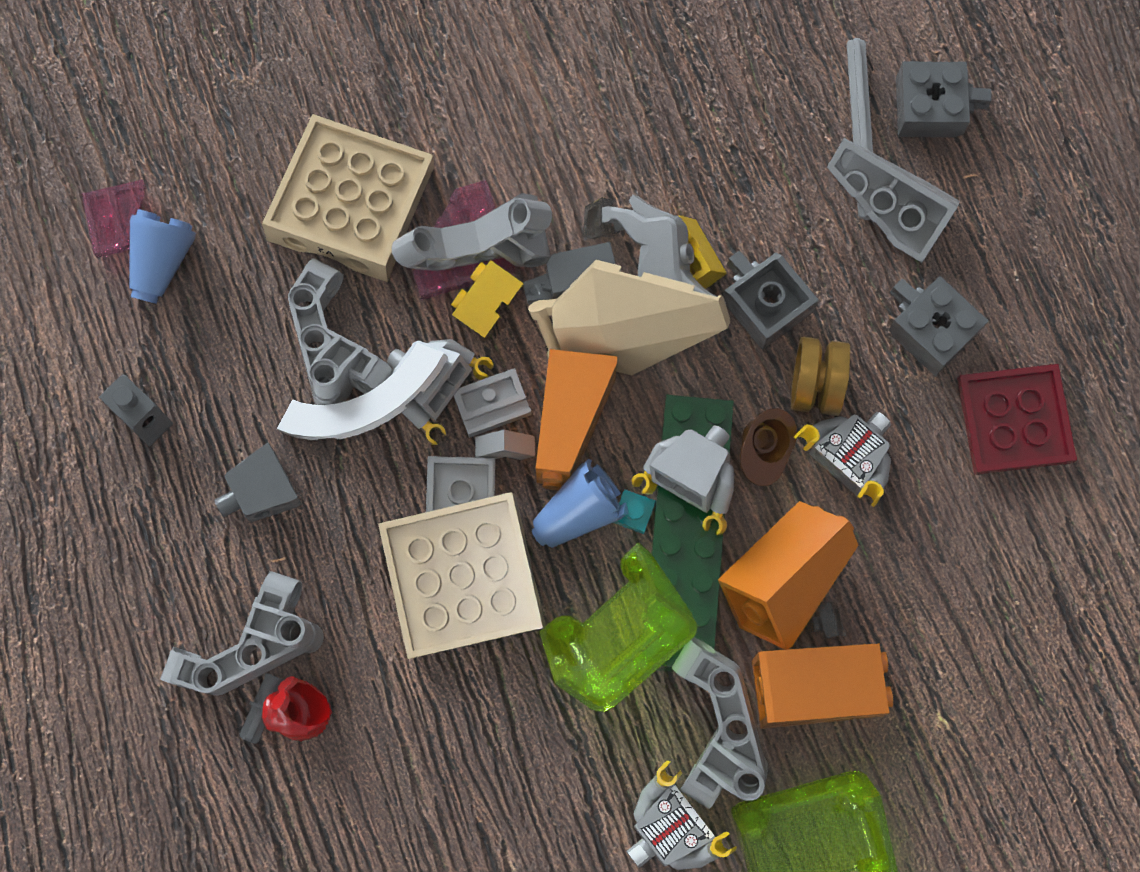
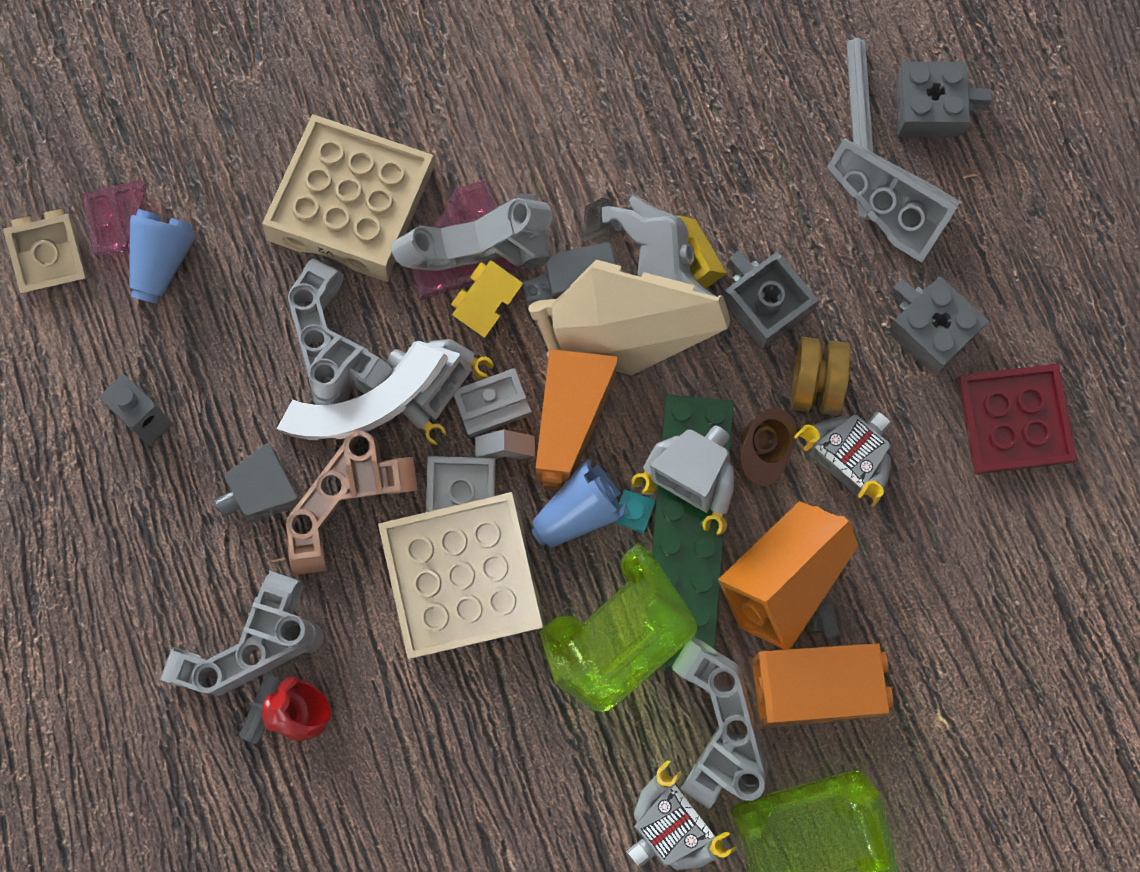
none -> tan plate [3,209,87,293]
none -> nougat connector [286,430,418,576]

